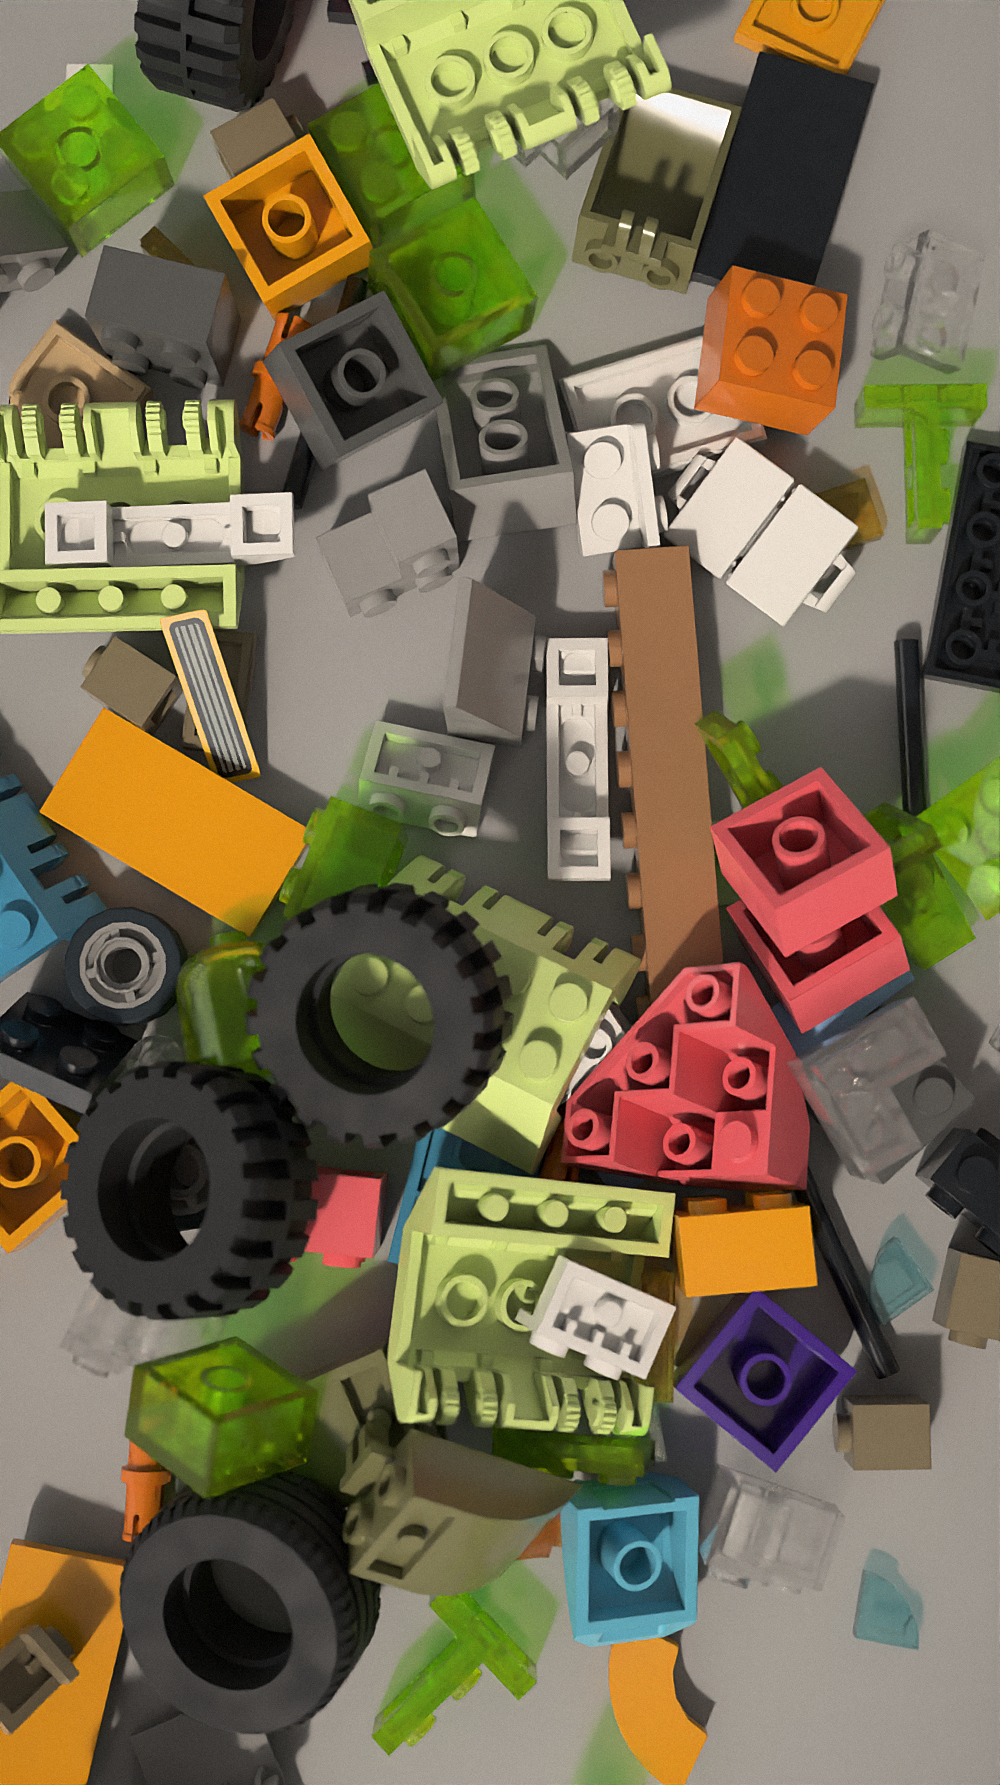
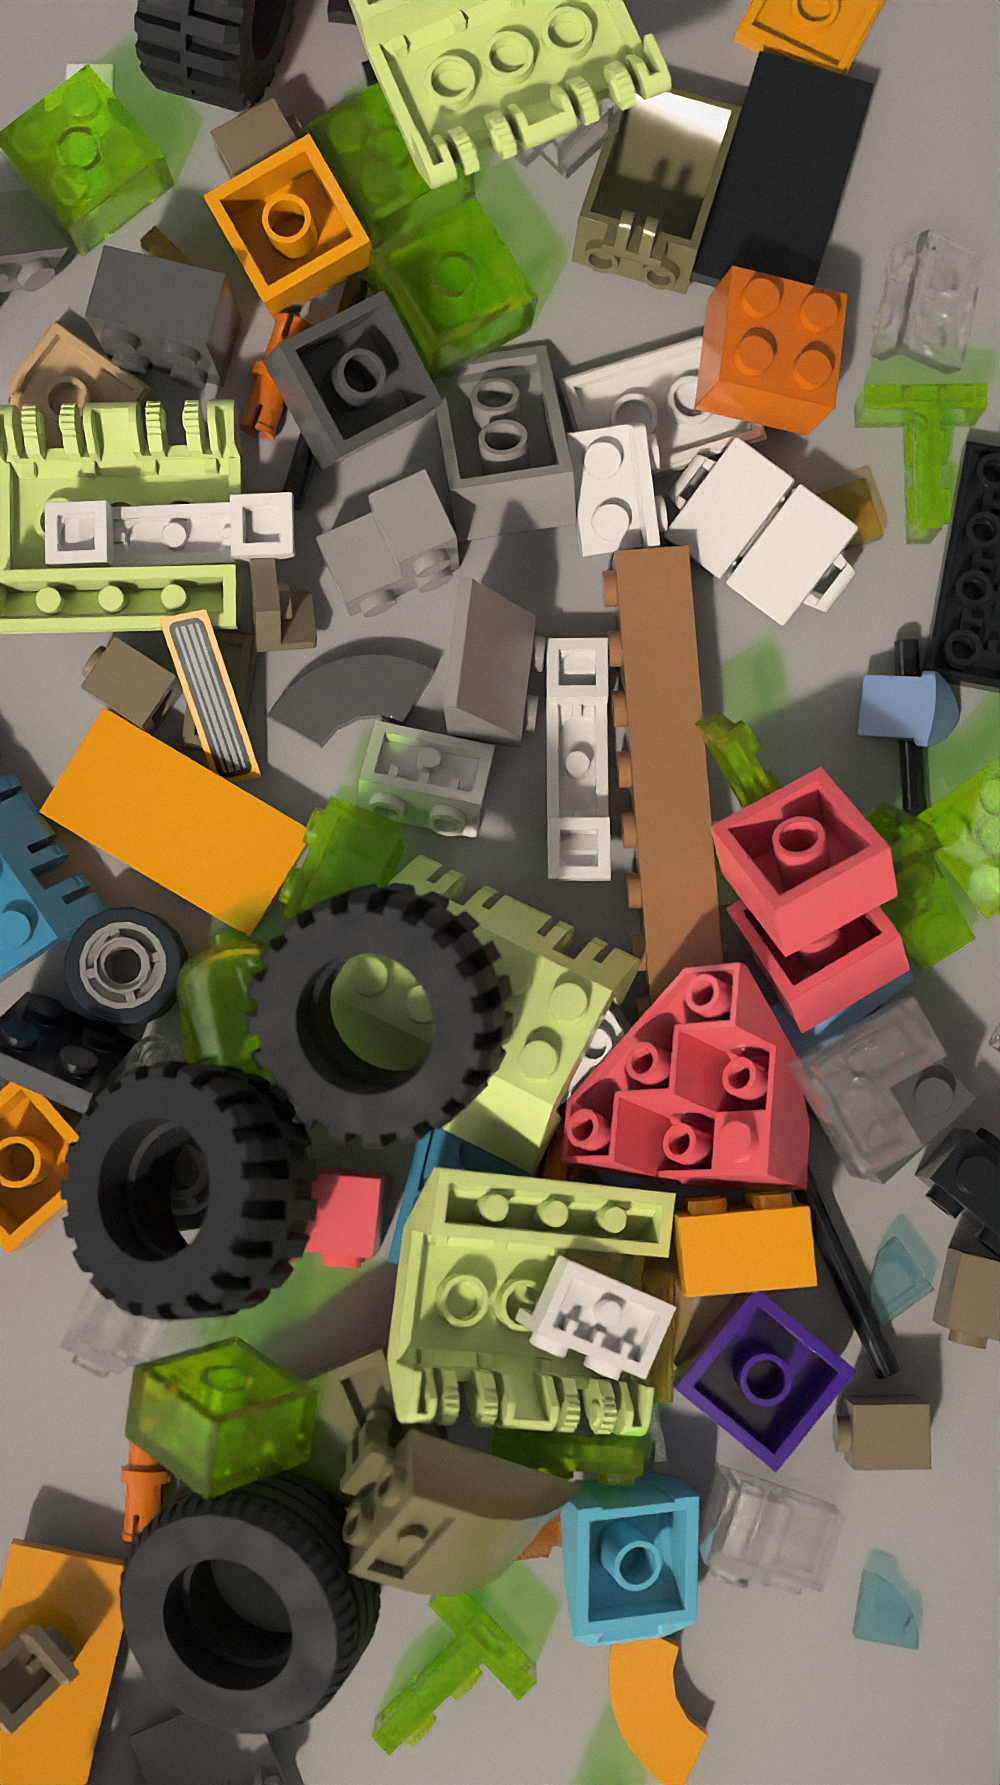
none -> dark tan bracket [250,558,317,652]
none -> dark grey tile [267,654,434,748]
none -> medium blue tile [857,671,960,747]

